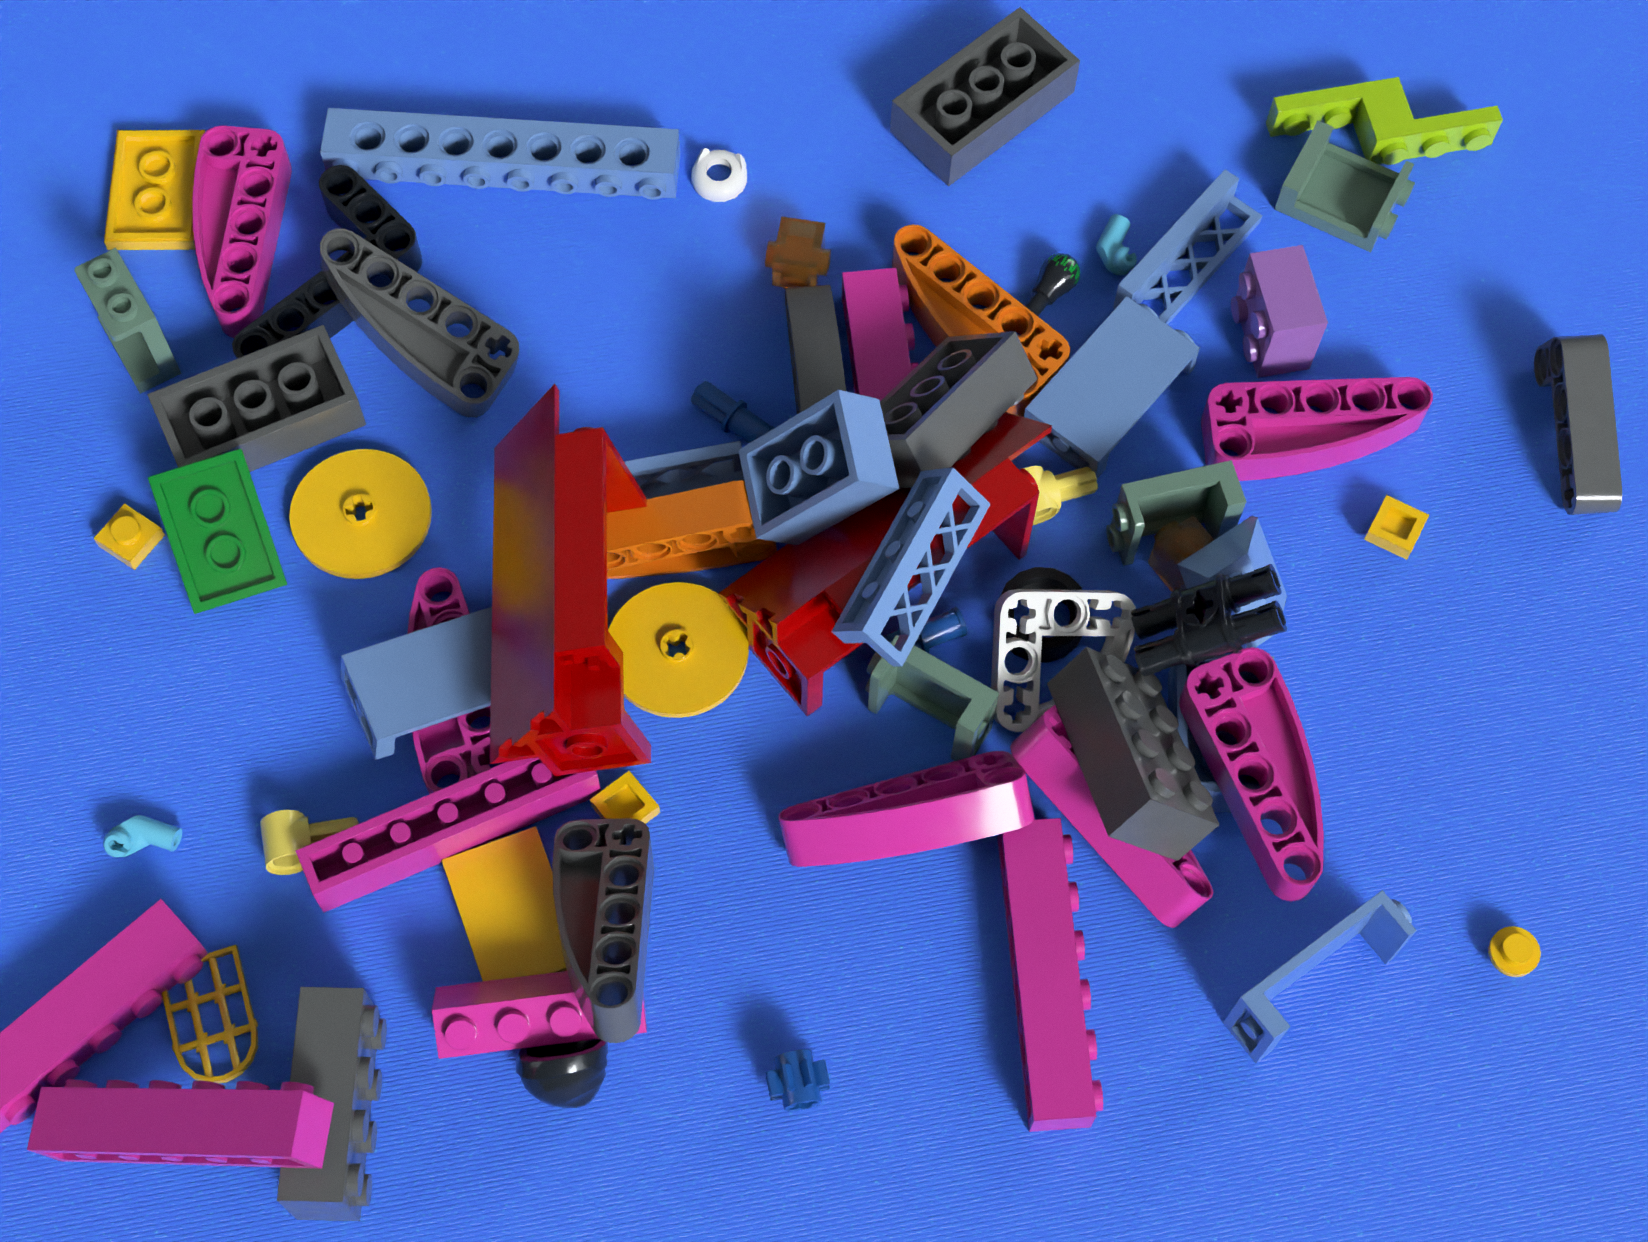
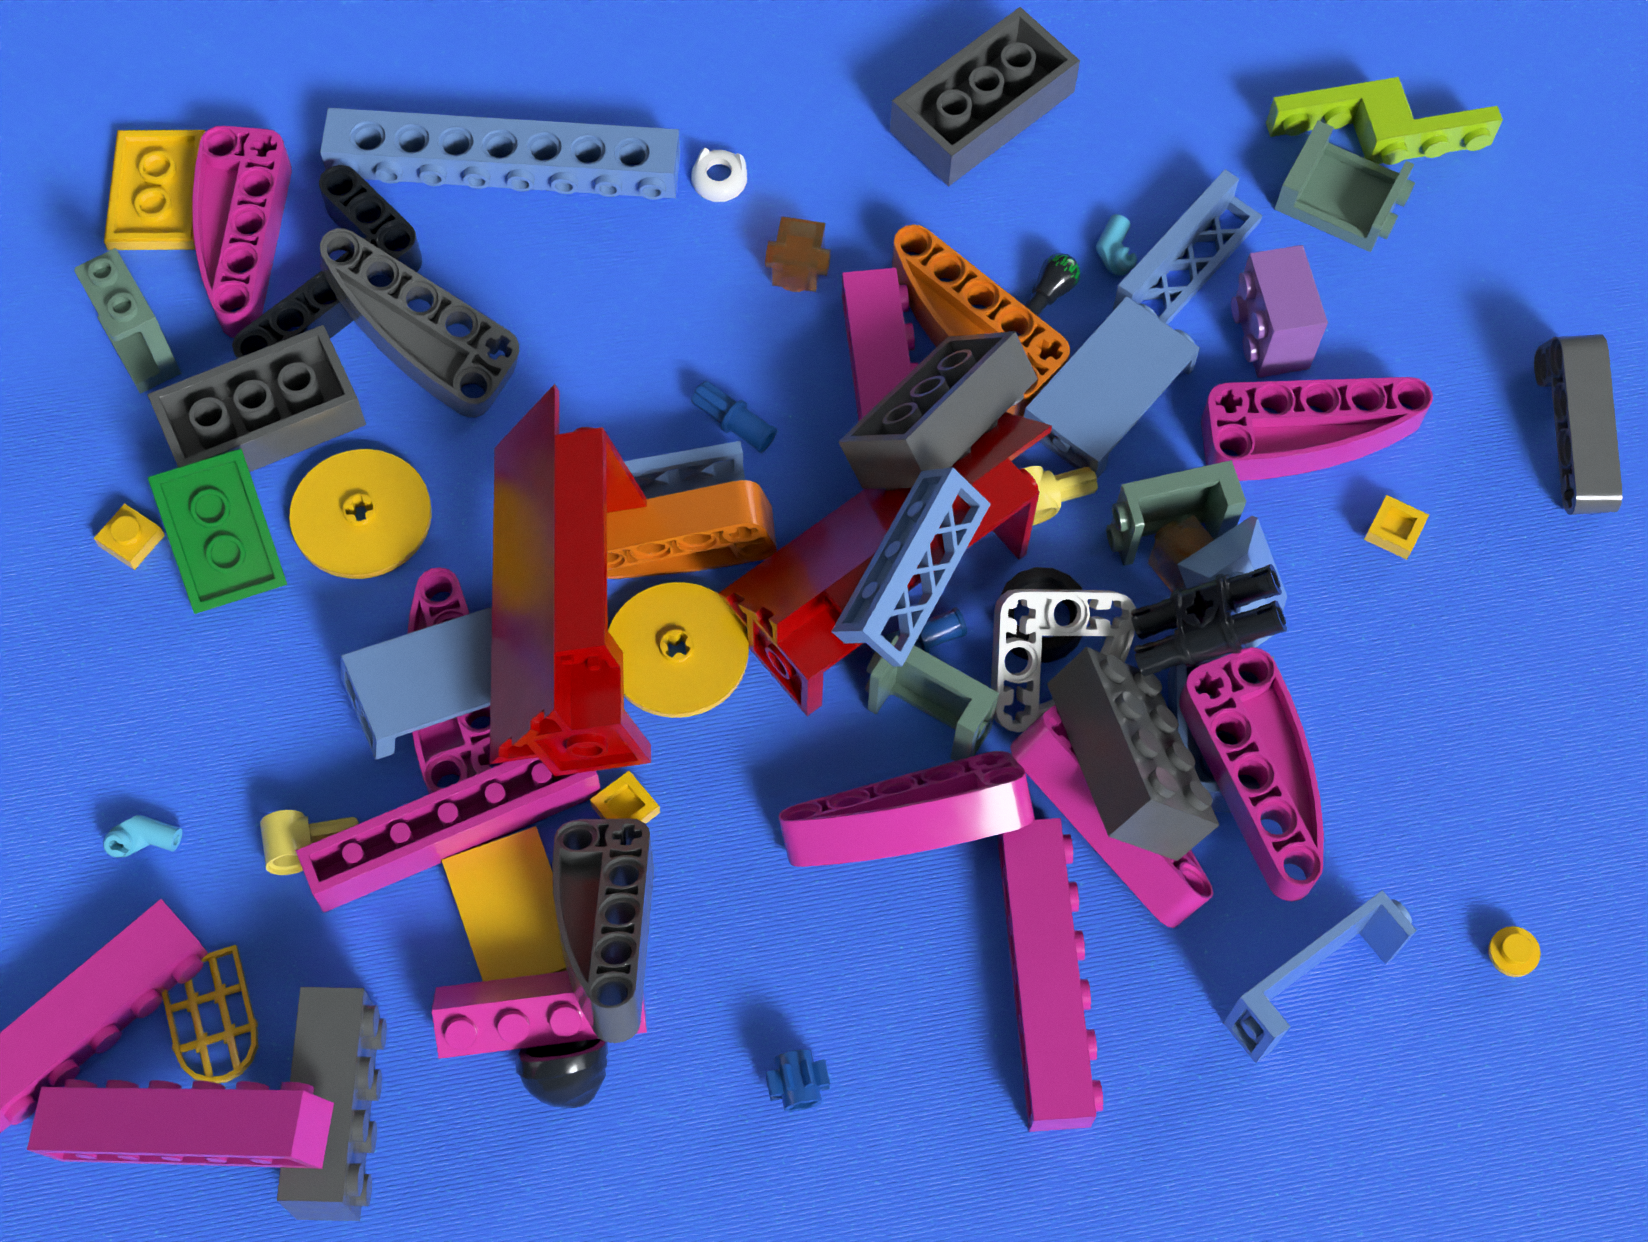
medium blue brick [738,390,899,545] -> none
dark grey beam [785,285,846,414] -> none

